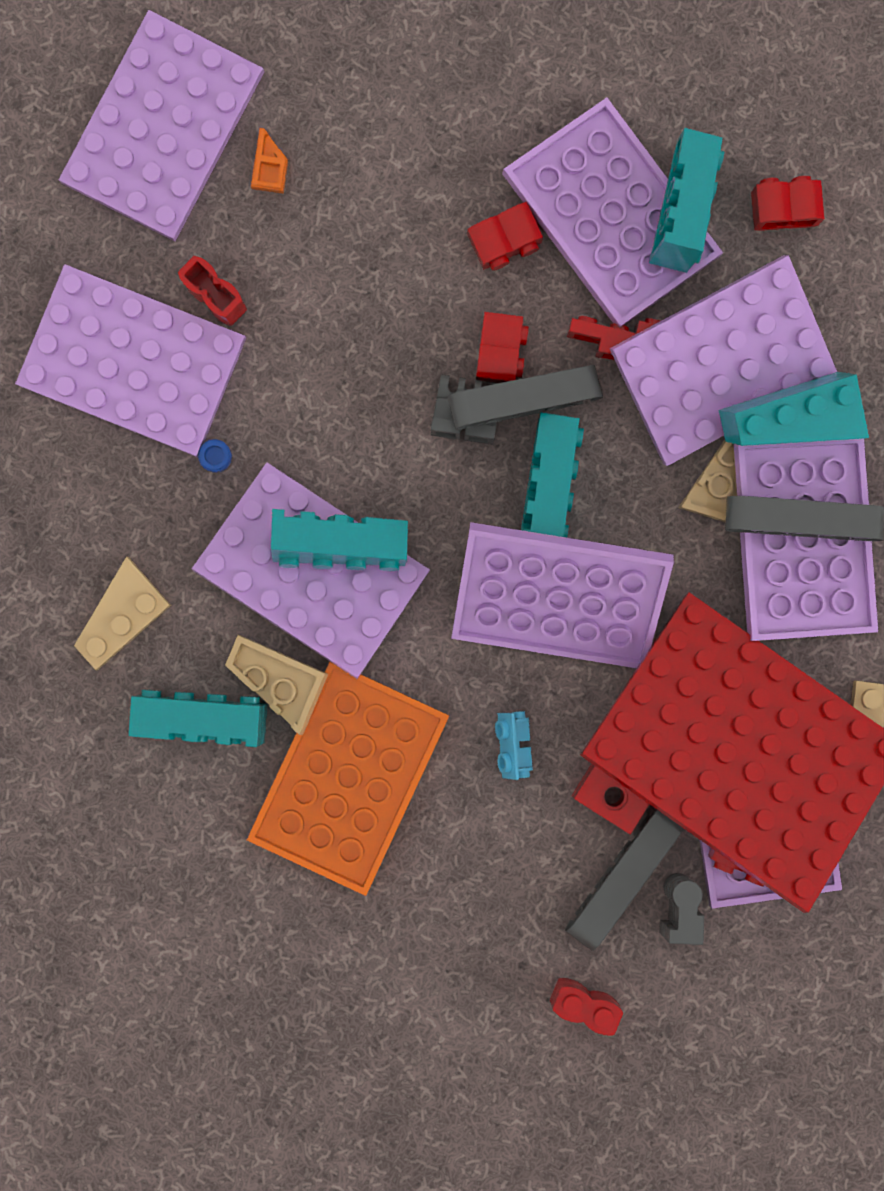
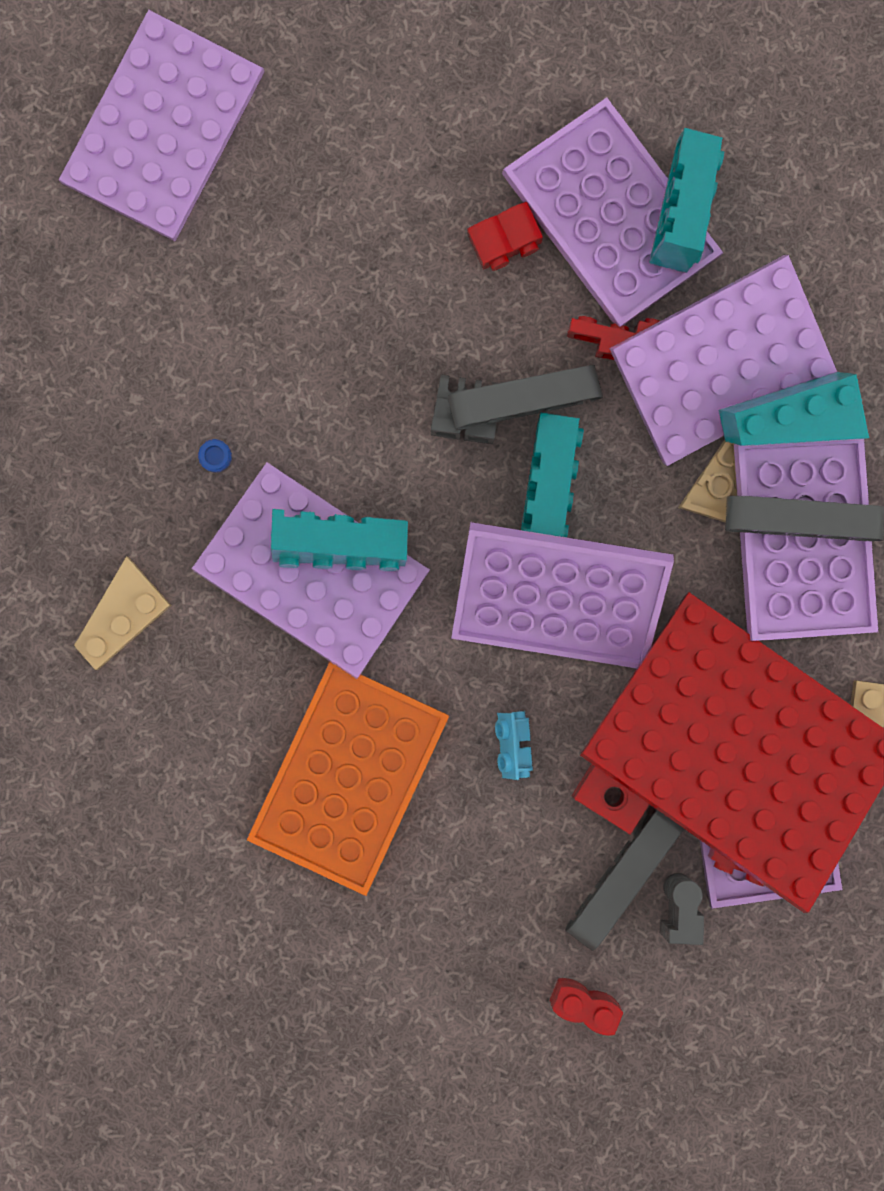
lavender plate [15,264,246,457] -> none
teal wedge [128,690,268,747] -> none
red brick [178,256,247,326] -> none
tan wing [225,635,328,735] -> none
orange tile [251,128,288,194] -> none
red brick [476,312,529,383] -> none
red brick [751,176,825,231] -> none

